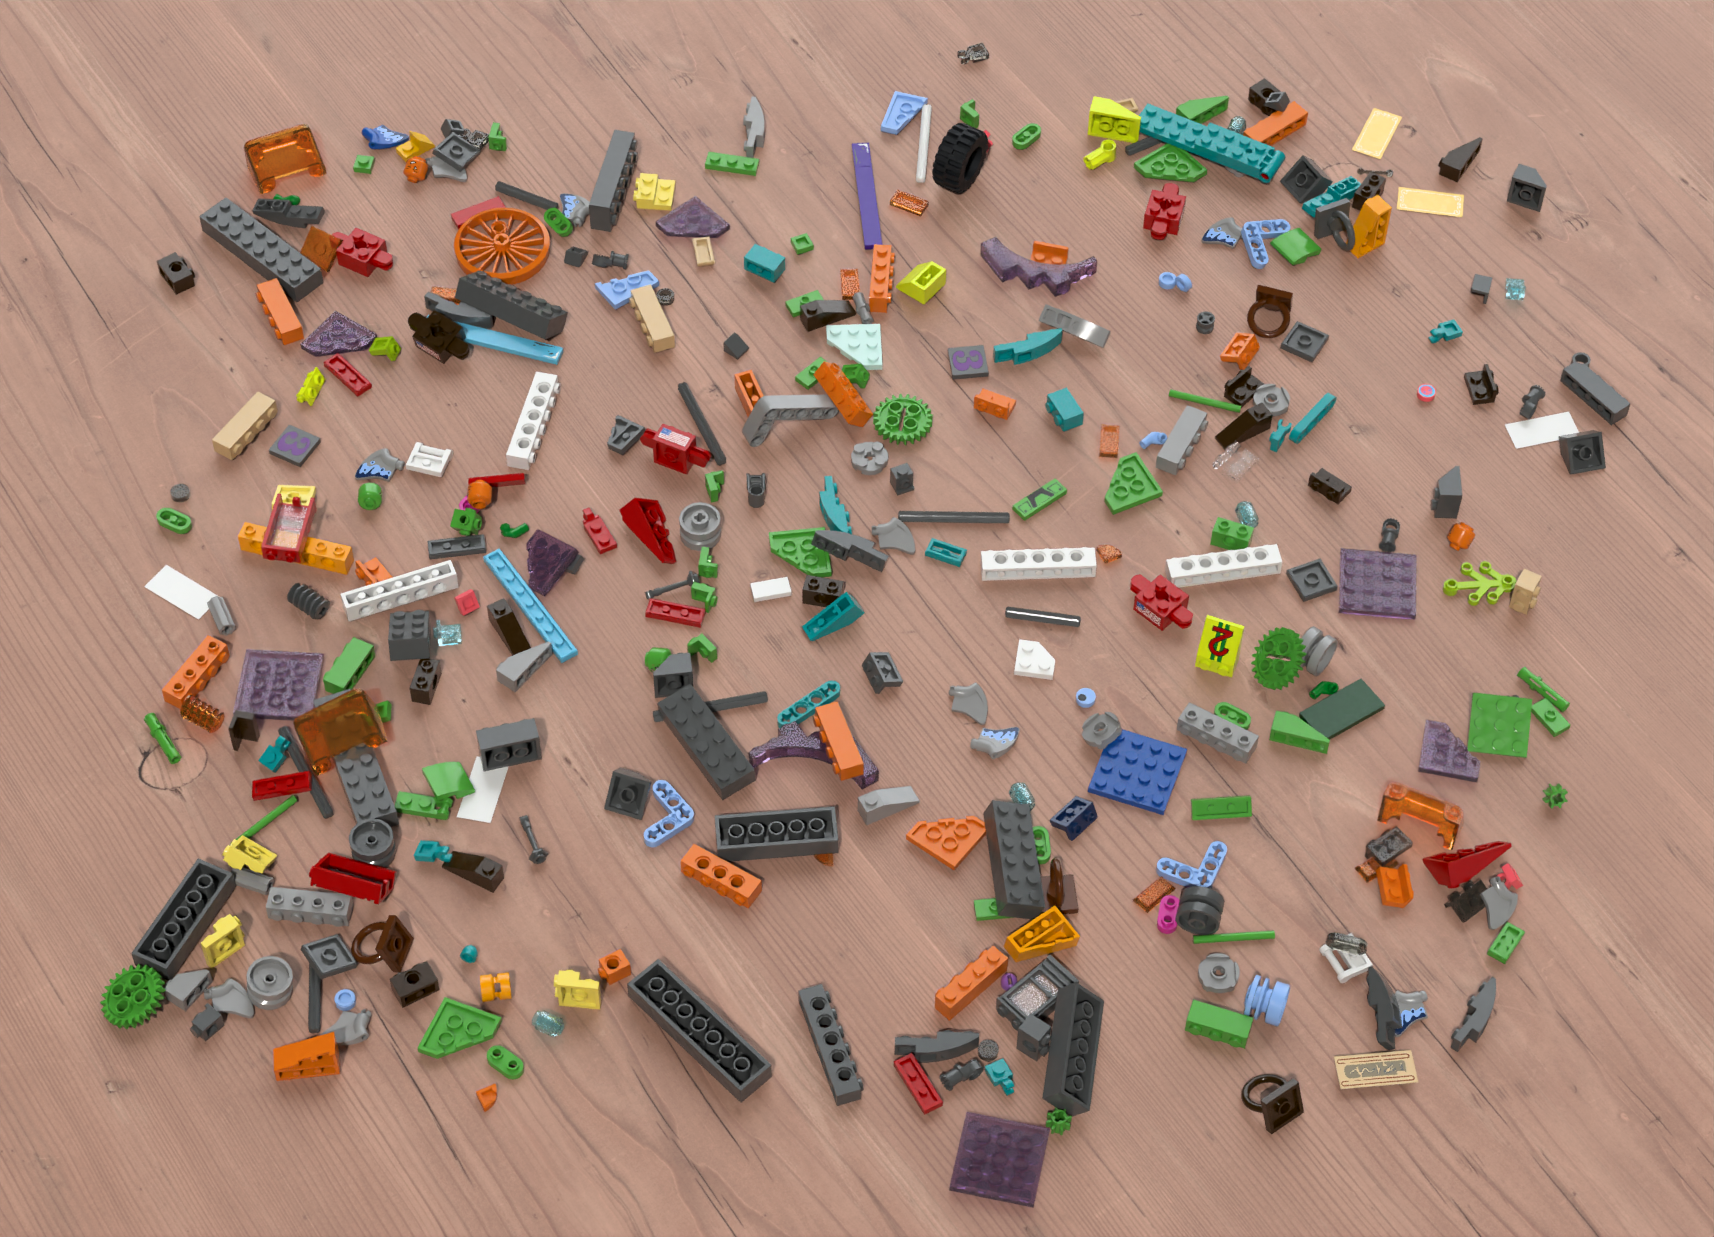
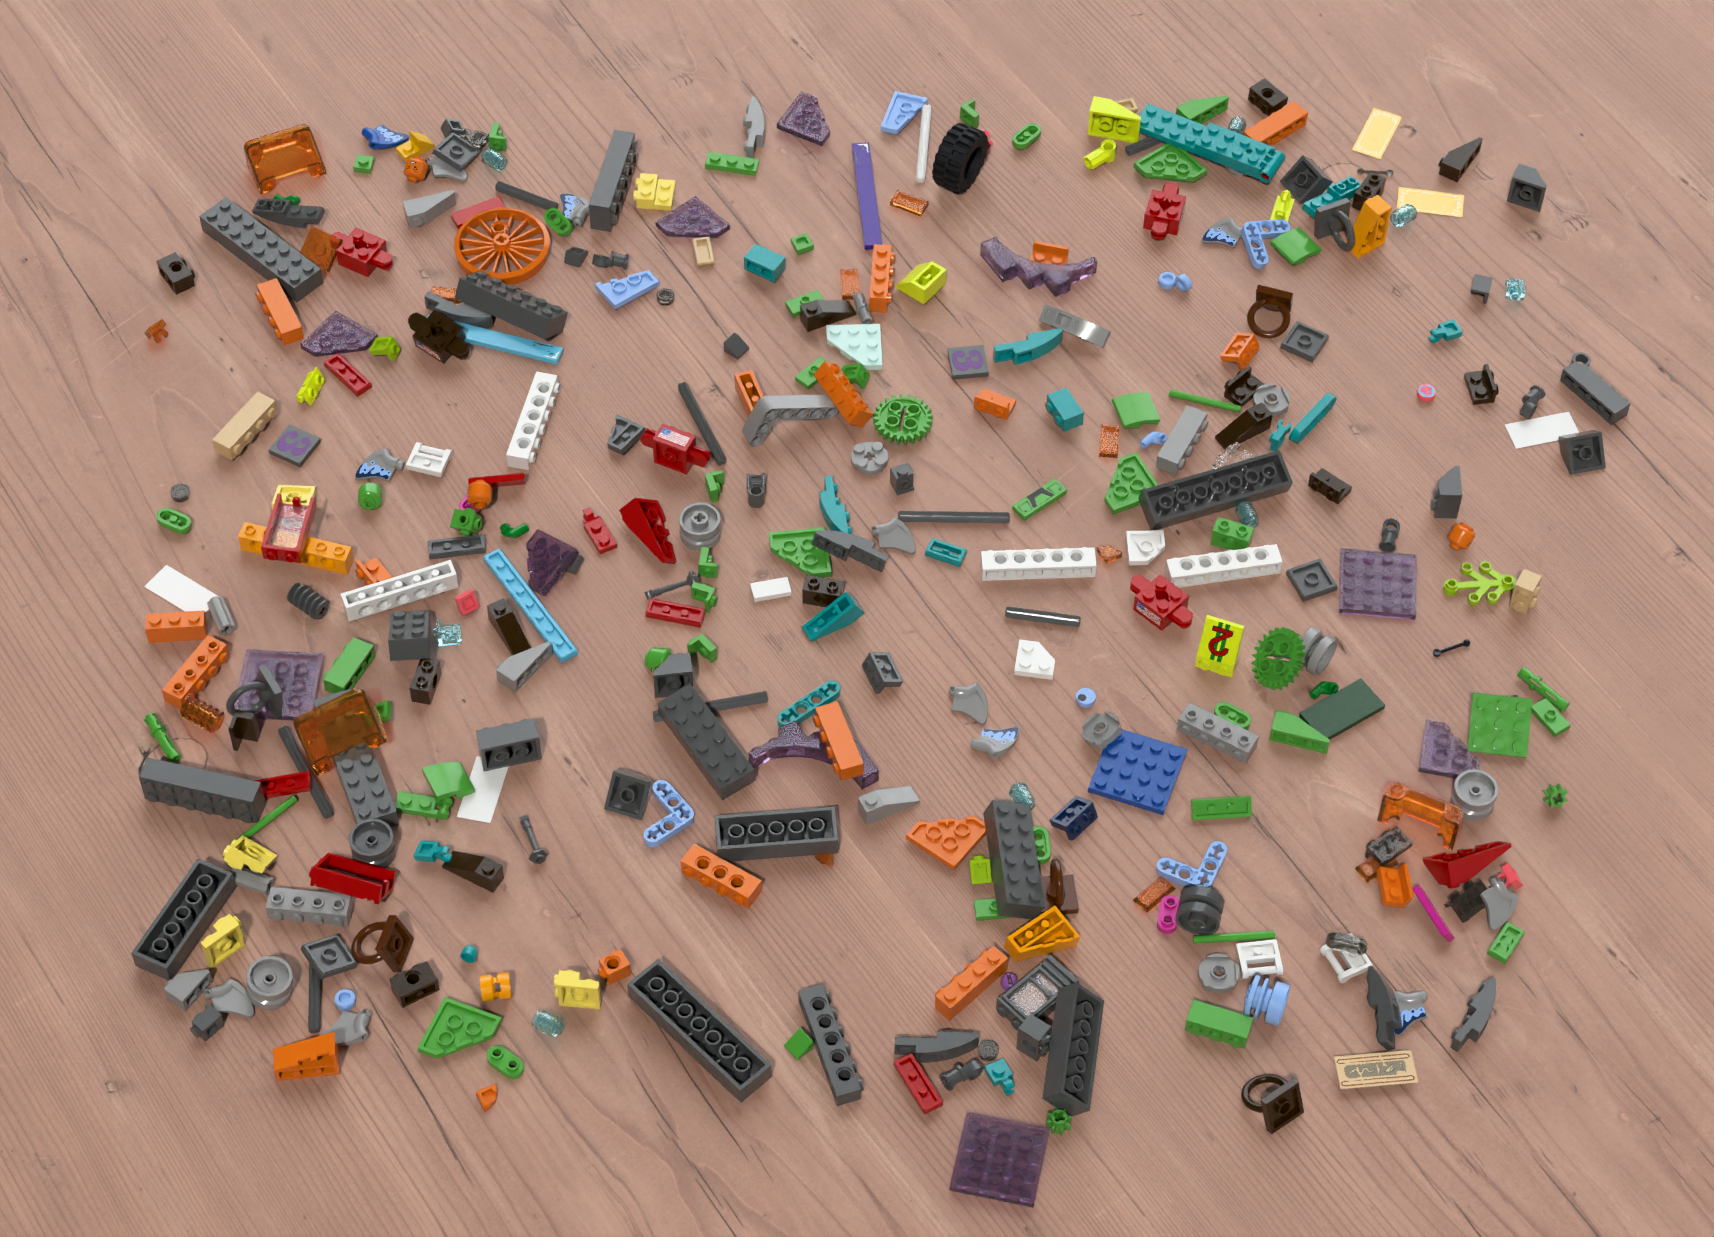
bright green gear [100,964,166,1029] -> none
teal plate [258,735,291,773] -> none
tan brick [629,284,675,353] -> none
clear smoke plate [957,43,989,64] -> none
dark grey wheel [1196,311,1215,334] -> none
dark grey slope [1265,92,1290,112] -> none
none -> dark grey brick [139,757,266,823]
none -> clear orange tile [145,319,168,343]
none -> orange brick [145,610,208,643]
none -> dark grey tile [226,664,282,719]
none -> light grey slope [403,190,456,228]
none -> clear light blue brick [481,147,507,171]
none -> clear purple plate [777,91,830,146]
none -> bright green slope [784,1028,814,1060]
none -> lime bracket [968,856,992,885]
none -> bright green slope [1112,392,1161,429]
none -> white plate [1126,530,1165,566]
none -> dark grey brick [1138,450,1293,530]
none -> white plate [1235,939,1283,979]
none -> neon yellow hinge [1270,190,1295,222]
none -> clear light blue brick [1390,204,1417,227]
none -> dark pink tile [1413,884,1455,942]
none -> black hinge [1433,639,1470,657]
none -> light grey wheel [1450,769,1498,821]

